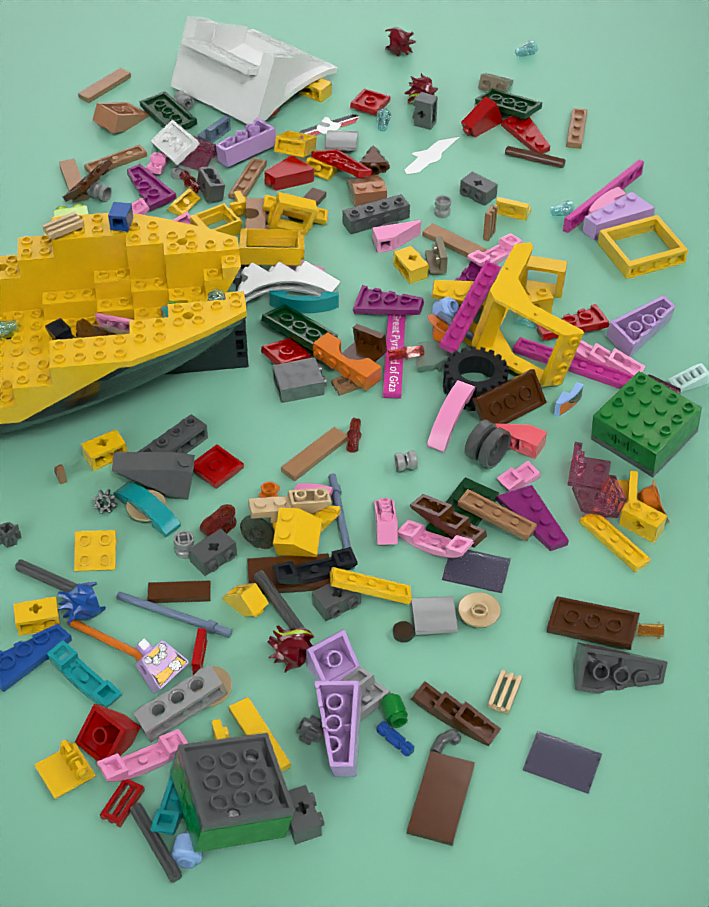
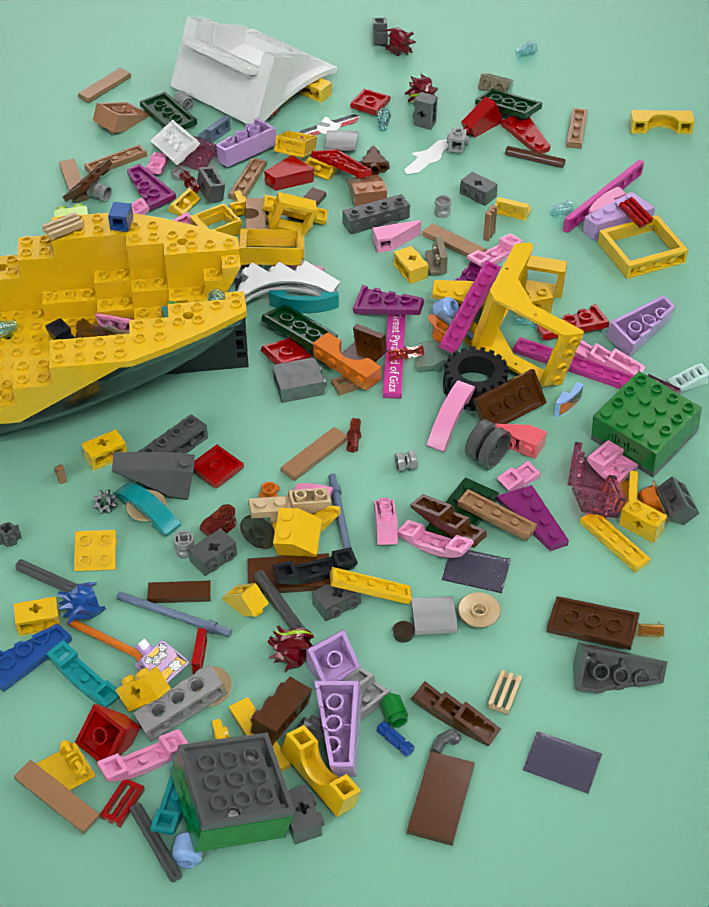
none -> medium nougat tile [14,759,100,834]
none -> yellow brick [115,666,171,712]
none -> reddish brown brick [250,677,312,746]
none -> yellow arch [281,725,361,817]
none -> dark grey slope [372,18,388,44]
none -> light grey brick [446,128,469,153]
none -> bright pink slope [587,440,639,488]
none -> red tile [618,197,654,228]
none -> yellow arch [629,110,694,134]
none -> dark grey brick [657,476,700,525]

